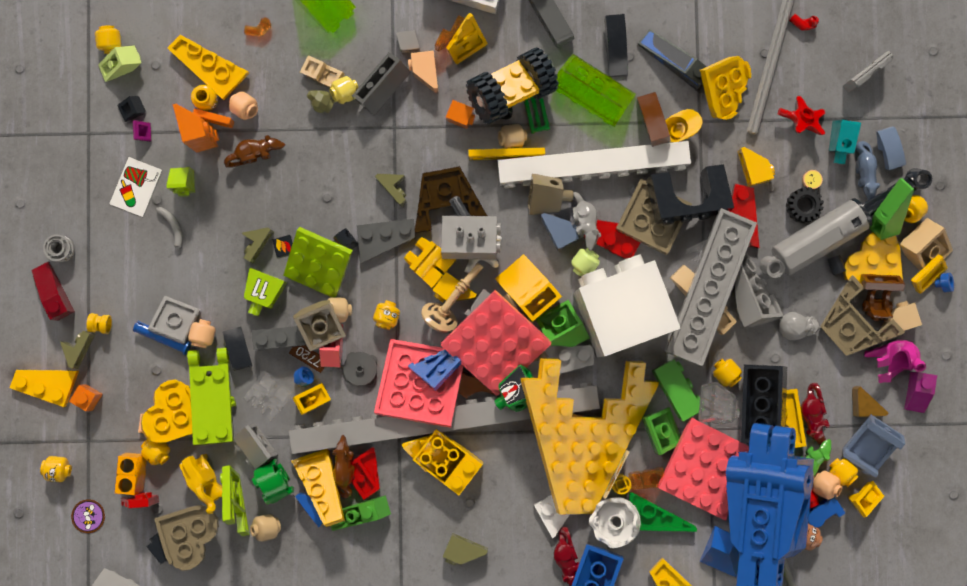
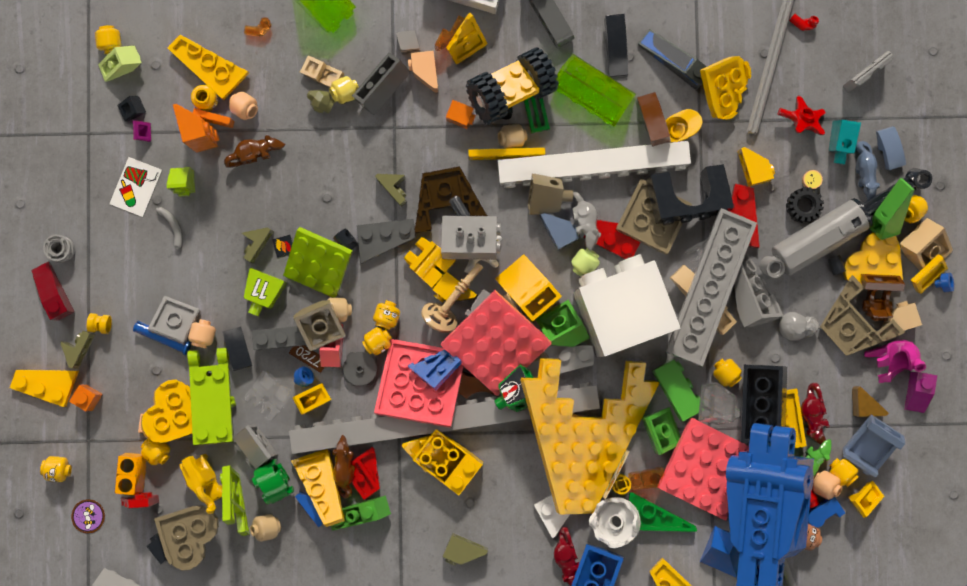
none -> yellow head [362,327,392,355]

